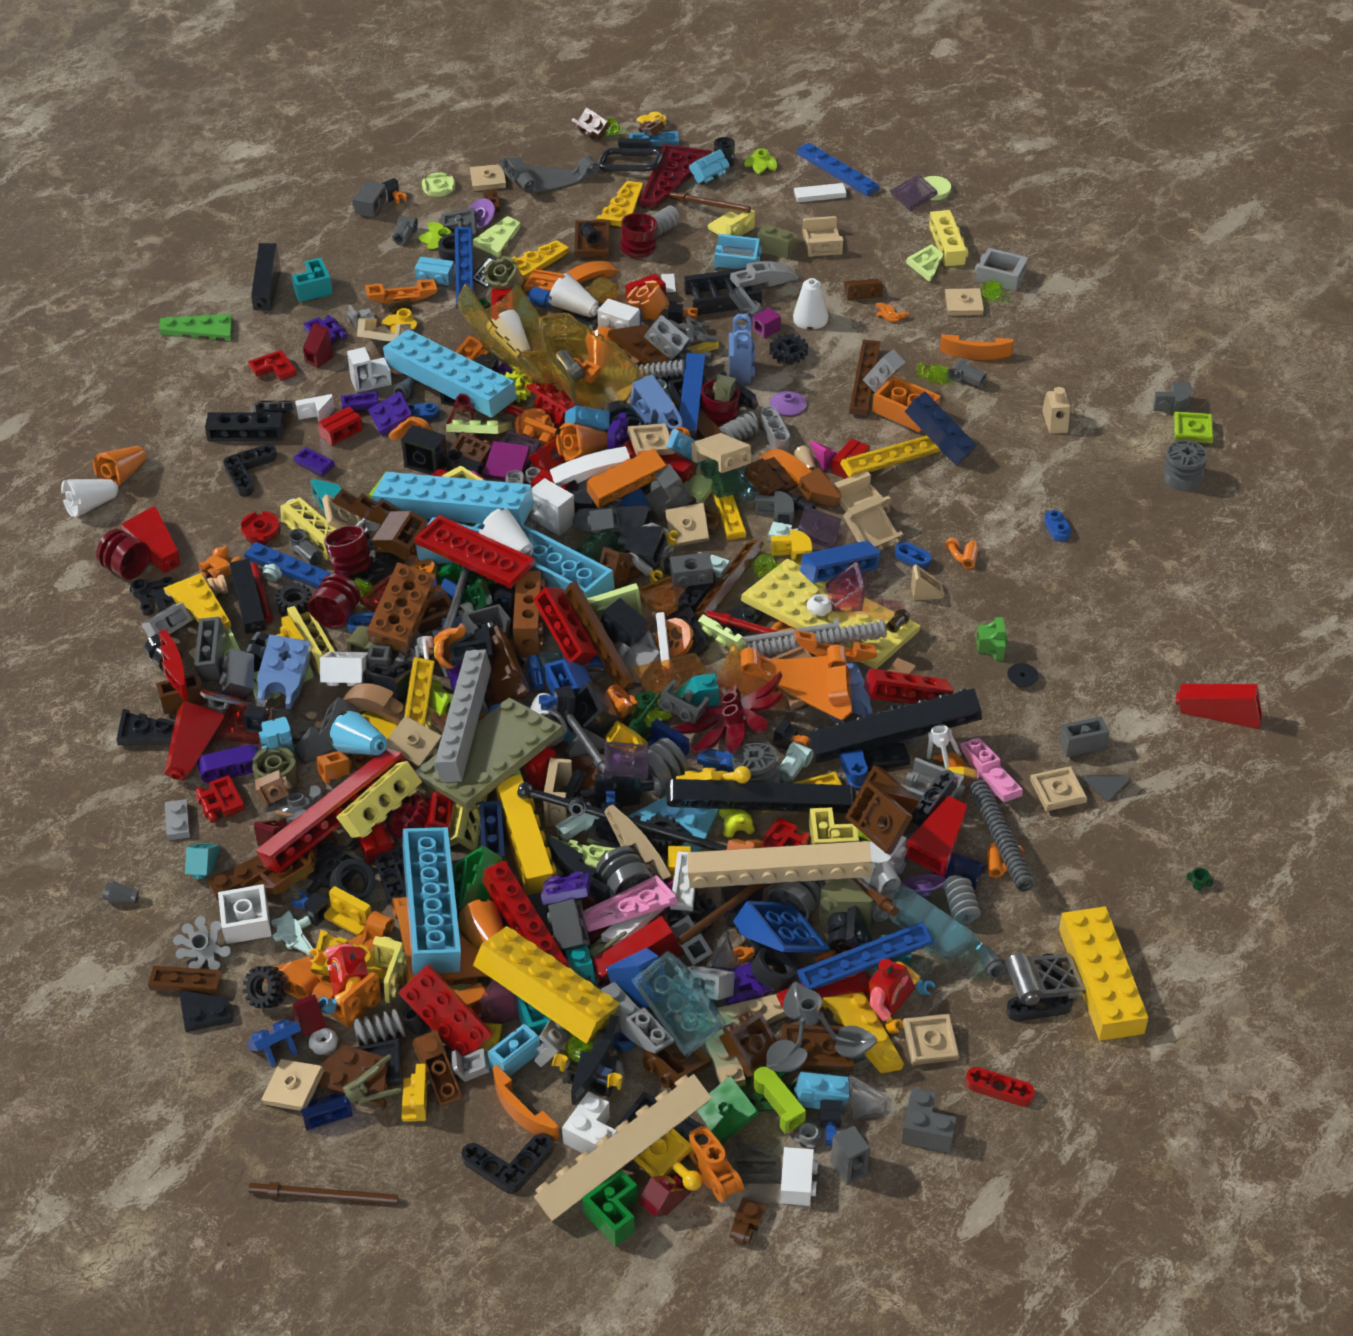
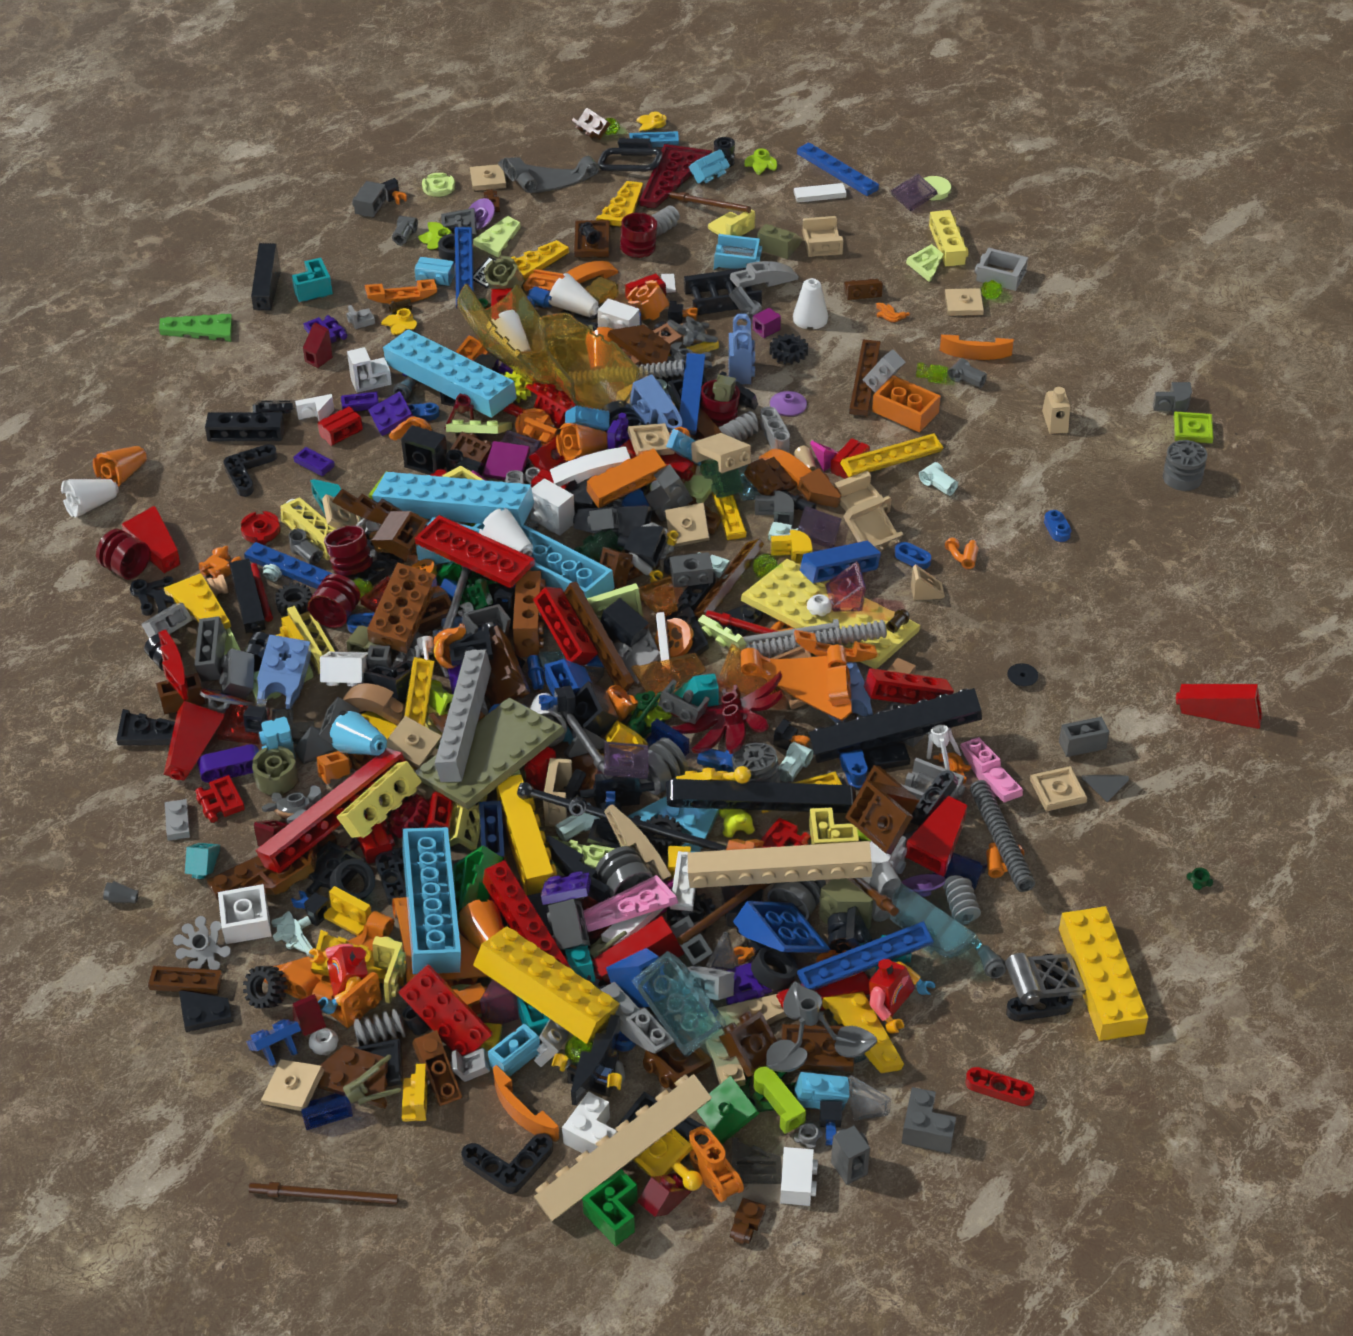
red plate [248,350,297,381] -> none
medium nougat brick [255,770,291,808] -> none
tan panel [357,318,412,342] -> none
dark grey piece [554,350,586,386] -> none
orange plate [573,358,602,384] -> none
reddish brown plate [638,120,665,136] -> none
light grey brick [644,315,690,360] -> none
tan plate [903,1014,960,1065] -> none
dark blue brick [905,391,977,466] -> none
yellow tile [947,767,977,778] -> none
bright green brick [976,617,1007,661] -> none
none -> light aqua piece [919,462,958,496]

